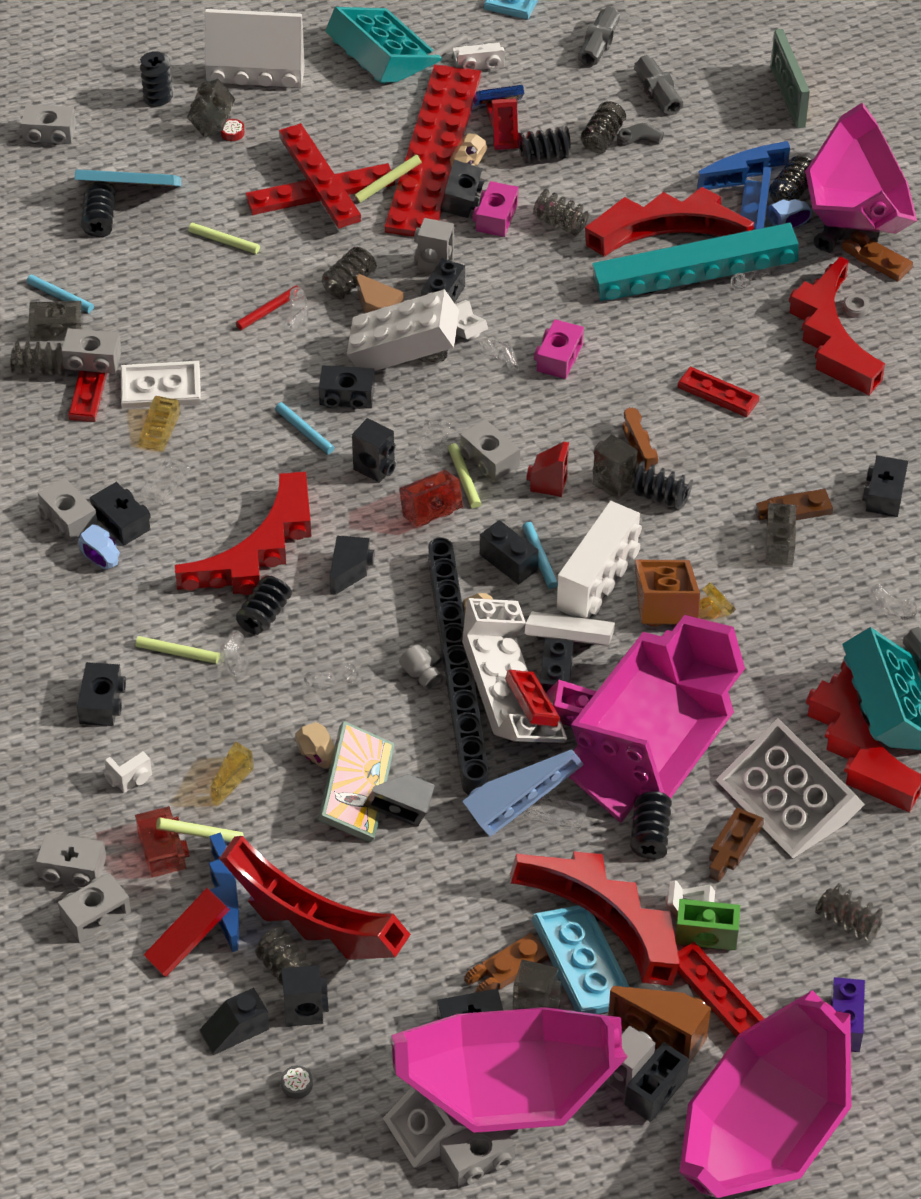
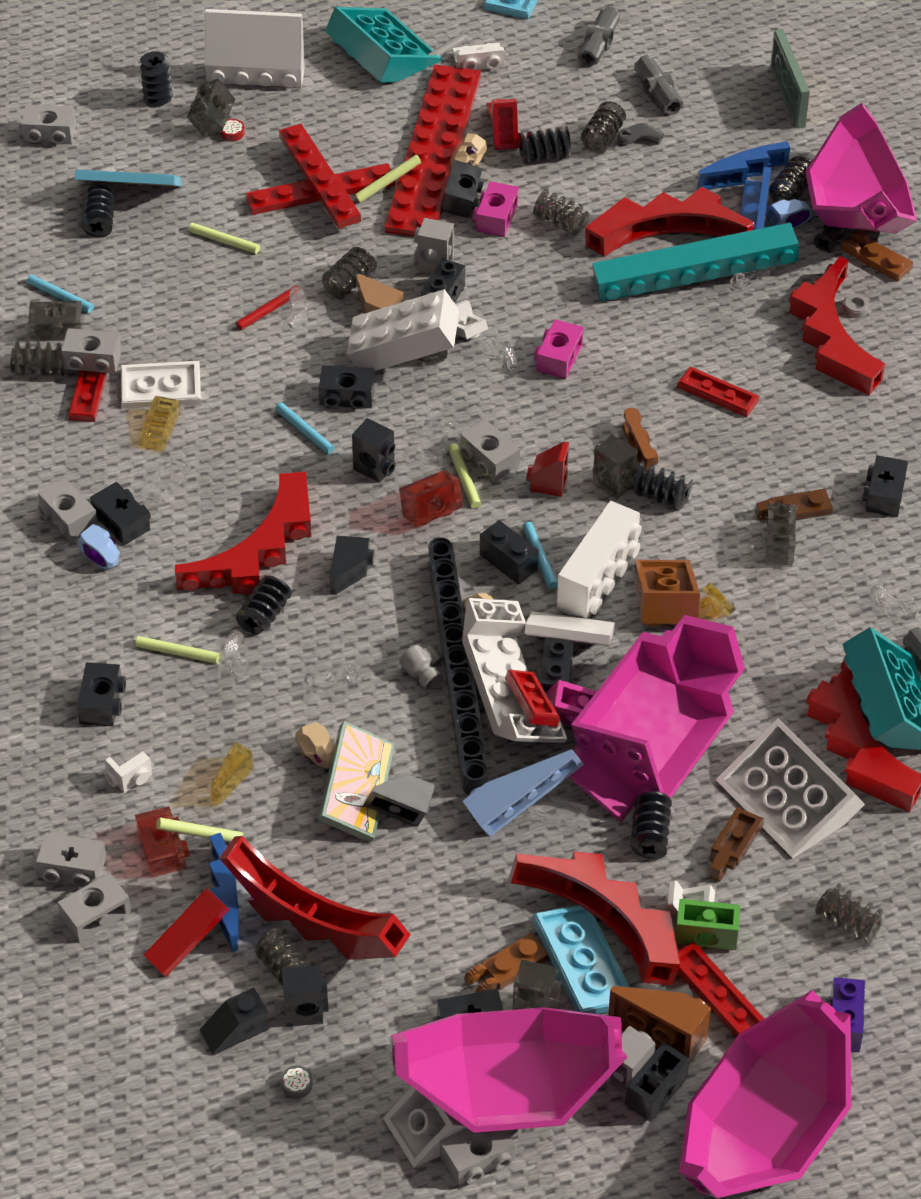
clear blue tile [474,85,525,106] -> none

